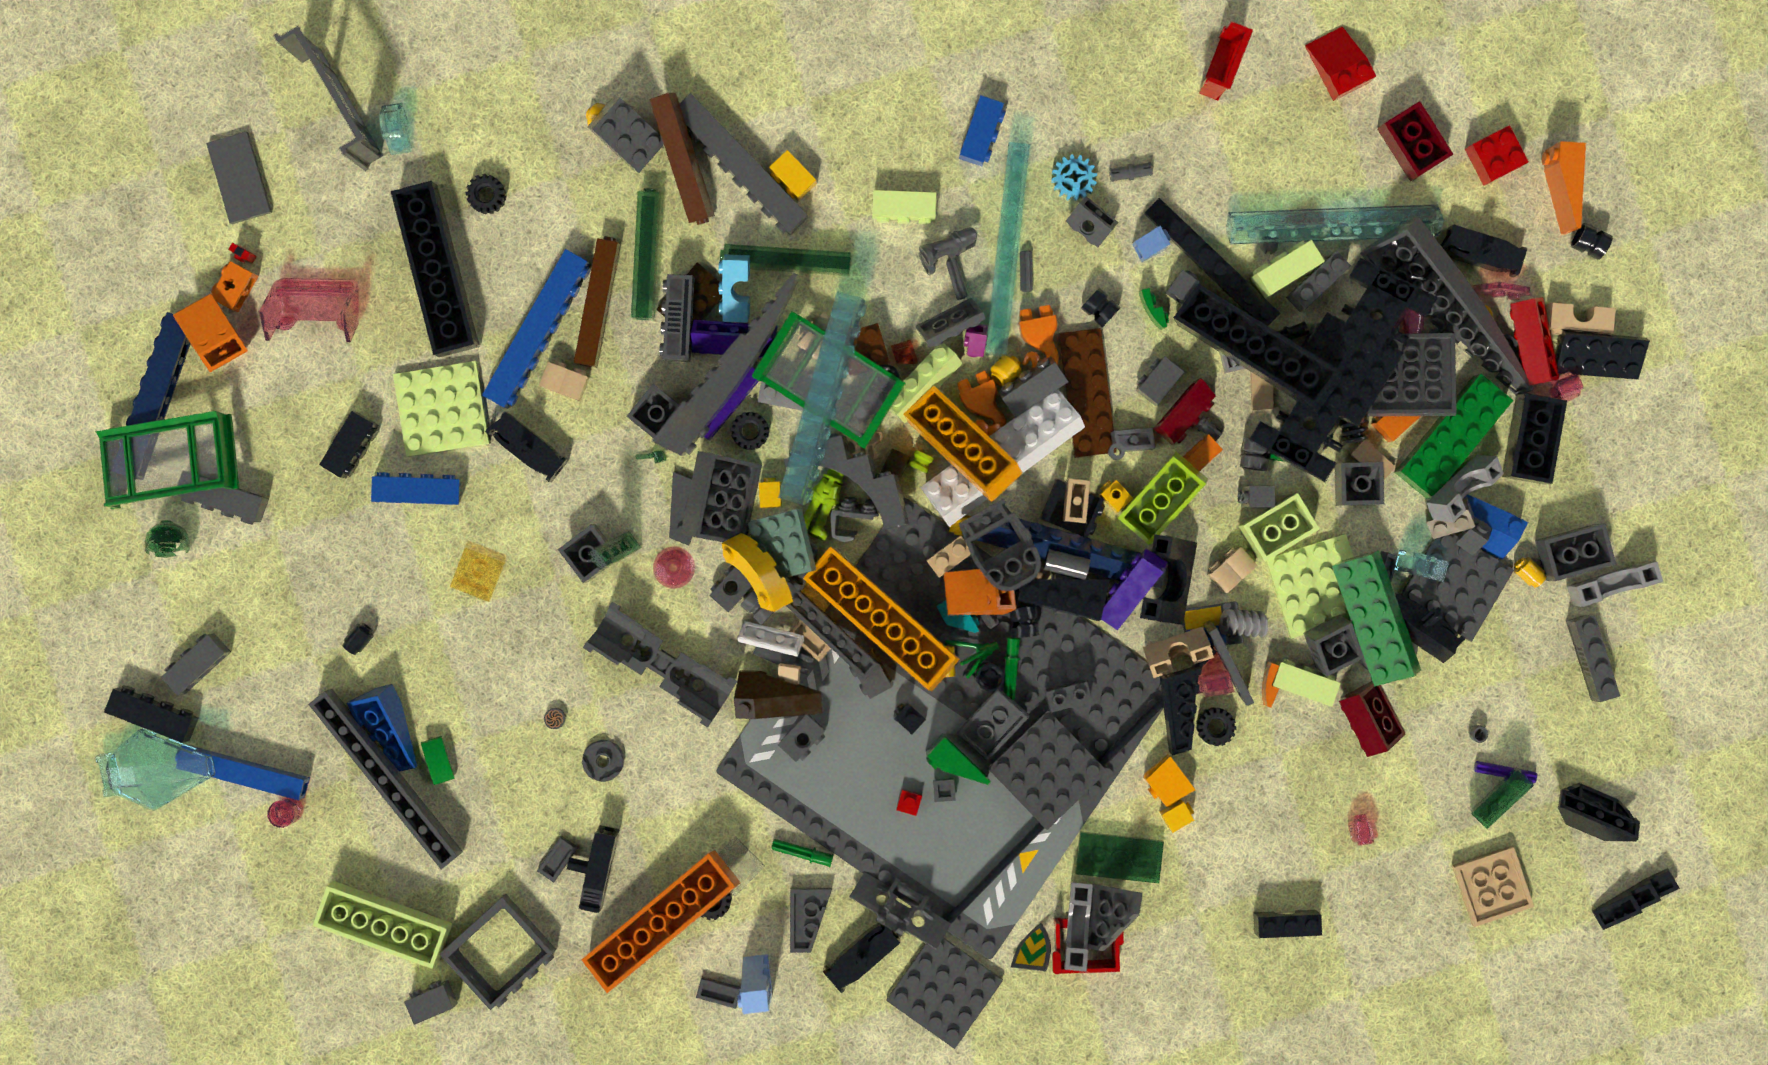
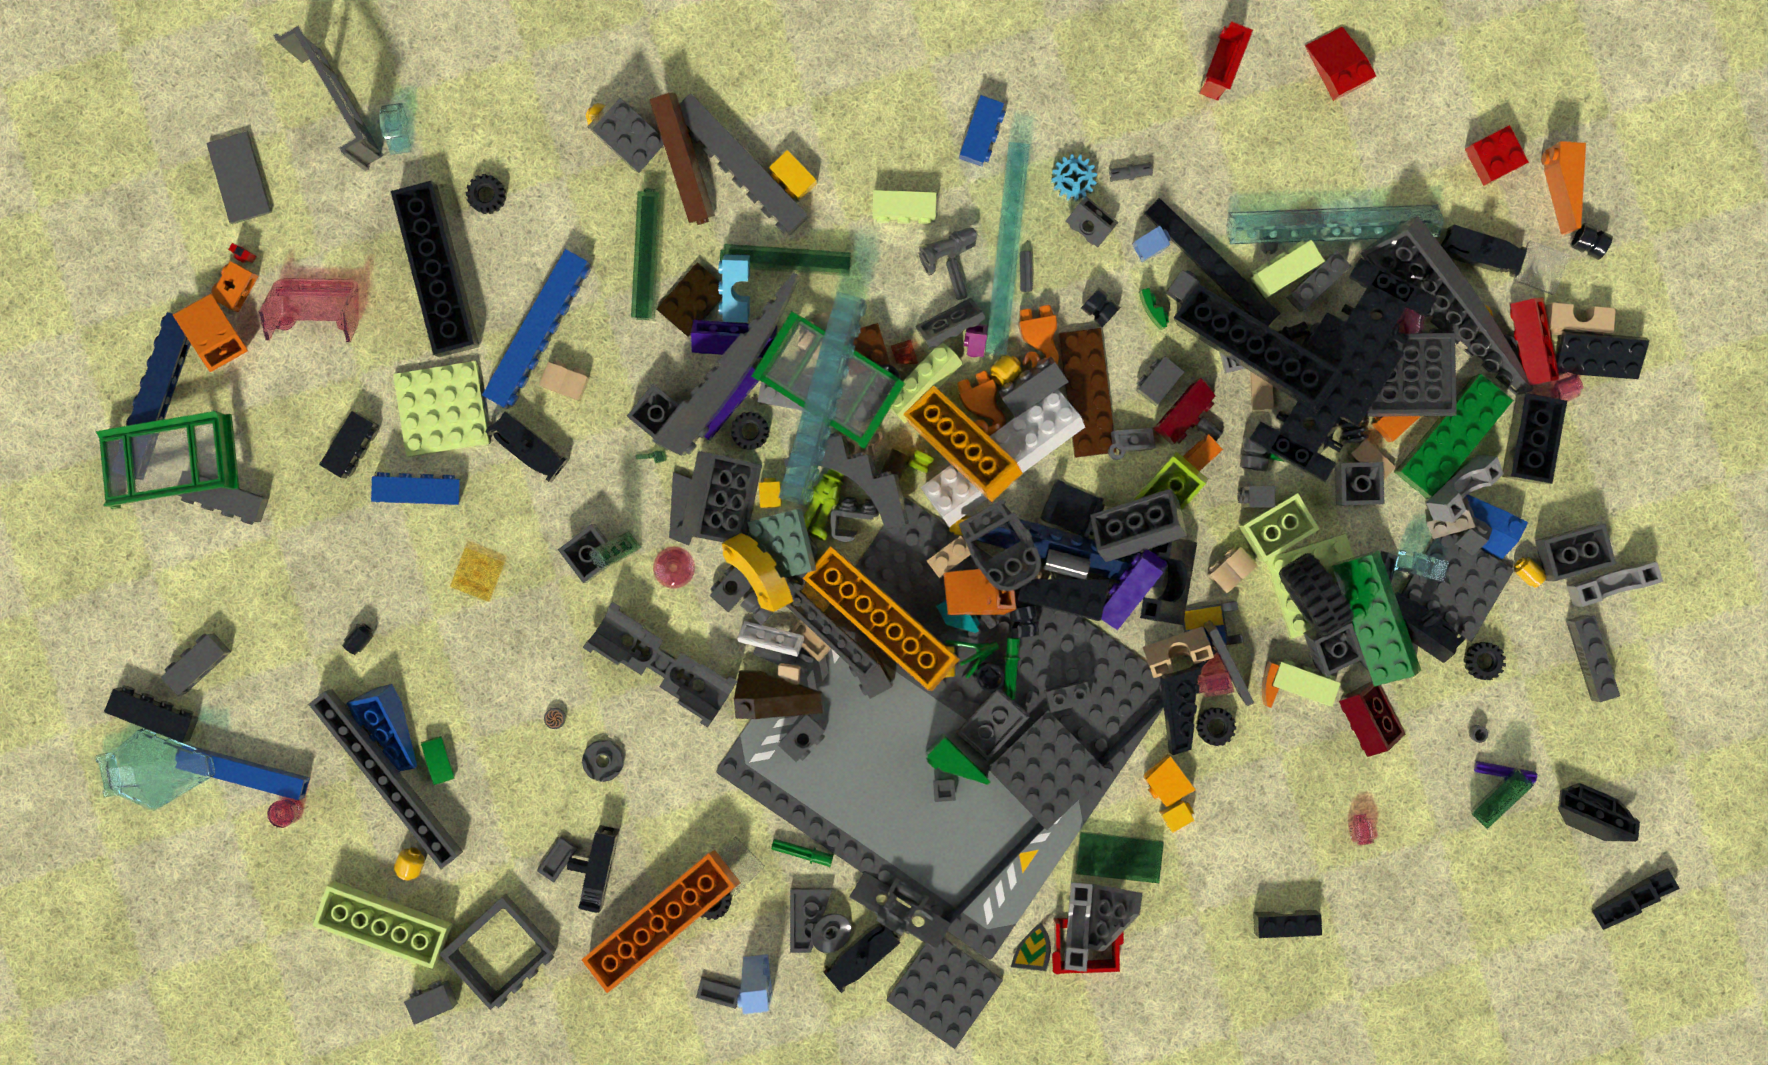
clear green cylinder [144,520,190,558] -> none
reddish brown brick [574,236,621,368] -> none
brick [659,274,695,362] -> none
black bracket [893,702,926,735] -> none
red plate [896,789,922,816] -> none
tan brick [1062,479,1090,523] -> none
yellow brick [1099,480,1133,513] -> none
light grey piece [1219,609,1268,637] -> none
dark red brick [1377,101,1454,182] -> none
tan plate [1452,846,1534,927] -> none
clear pink wing [1471,282,1530,300] -> none
none -> yellow head [394,847,425,881]
none -> dark grey dish [811,913,851,953]
none -> dark grey brick [1090,489,1187,562]
none -> black tyre [1279,553,1354,637]
none -> black tyre [1464,642,1506,680]
none -> clear plate [1513,240,1570,295]

